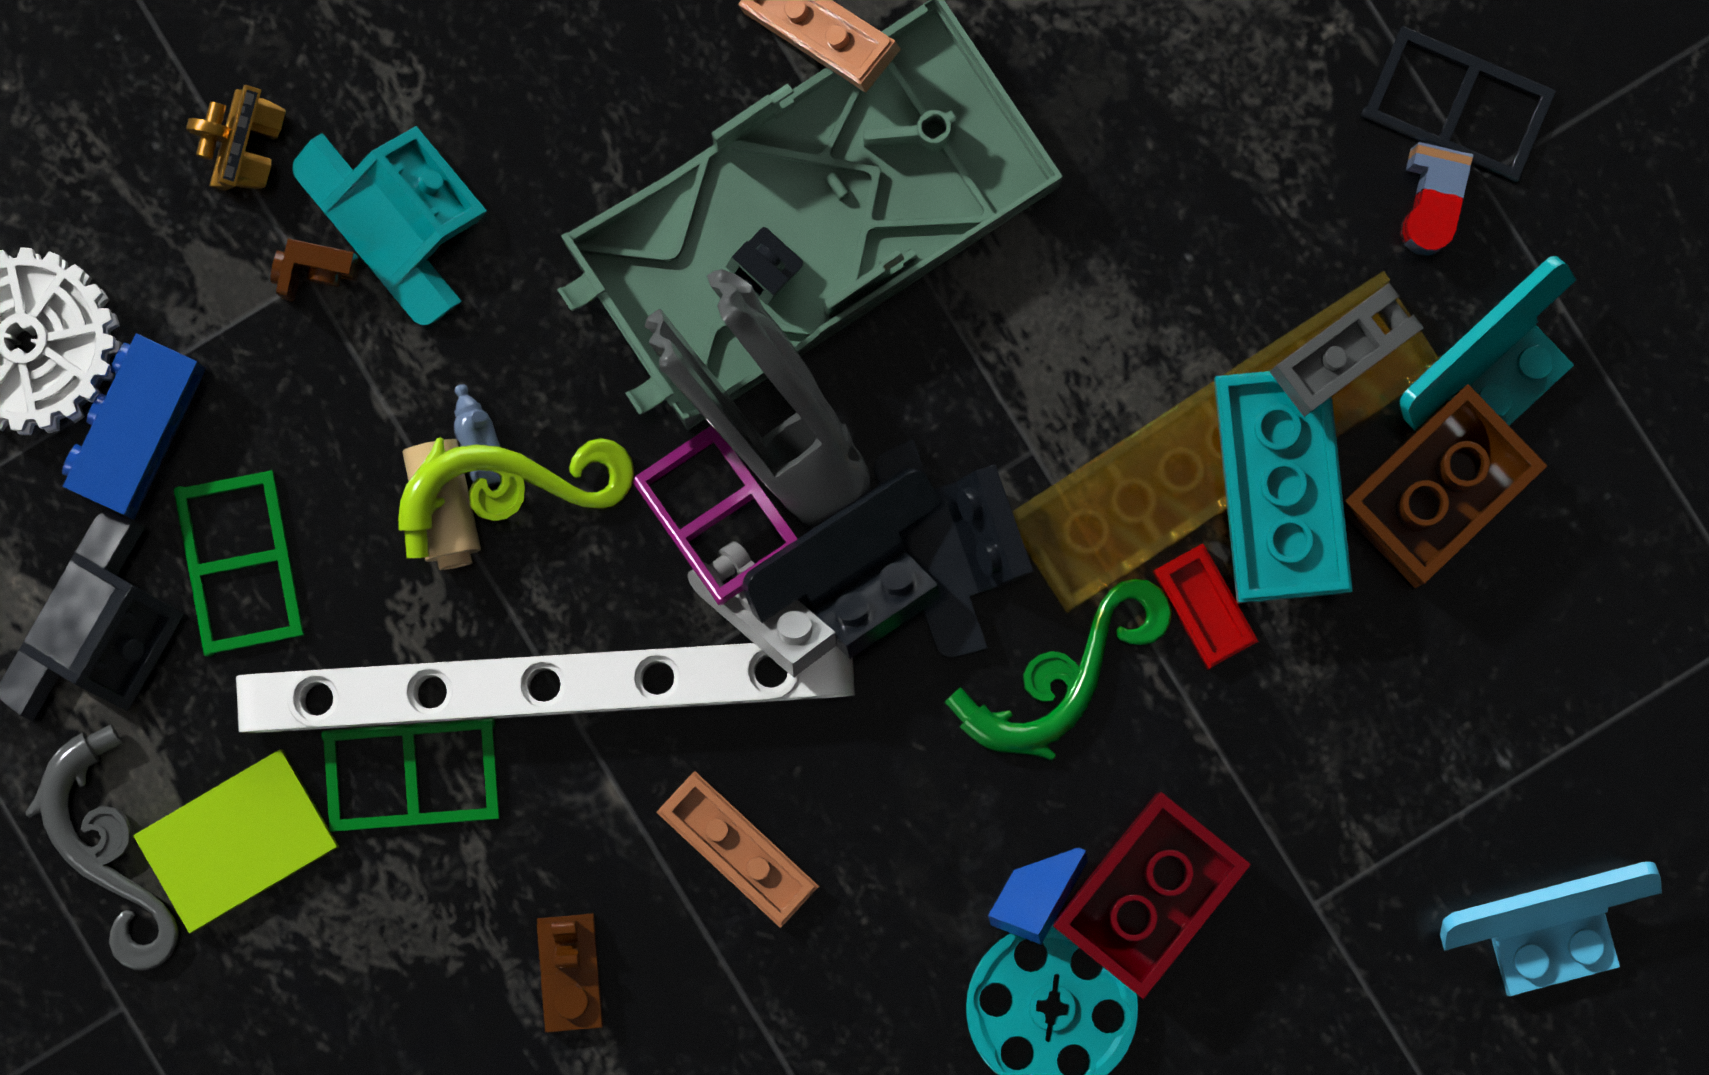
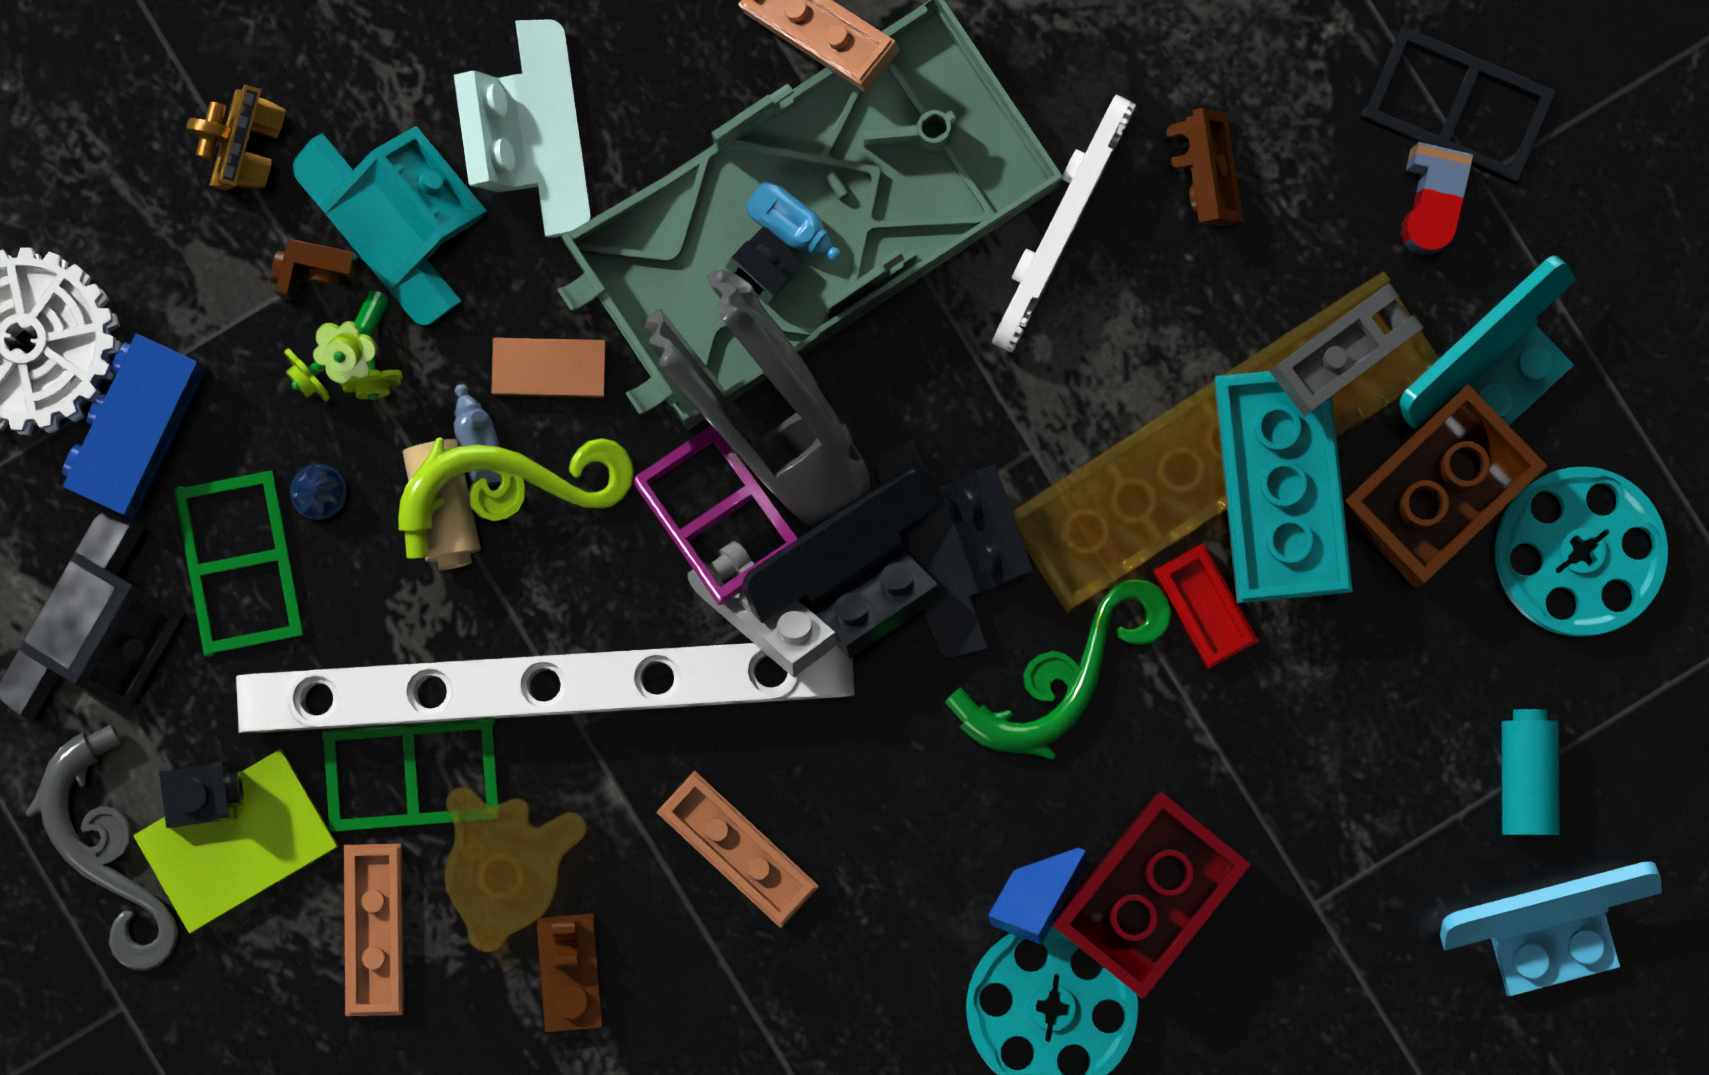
none -> black bracket [159,761,244,828]
none -> lime plant [284,290,403,401]
none -> dark blue plate [290,464,347,520]
none -> nougat tile [344,844,404,1016]
none -> clear yellow tile [445,787,587,952]
none -> light aqua plate [454,20,590,238]
none -> nougat tile [491,338,606,398]
none -> dark azure piece [745,181,841,261]
none -> white piece [992,95,1136,353]
none -> reddish brown plate [1167,108,1243,226]
none -> teal wedge [1495,467,1668,637]
none -> teal brick [1501,709,1560,835]

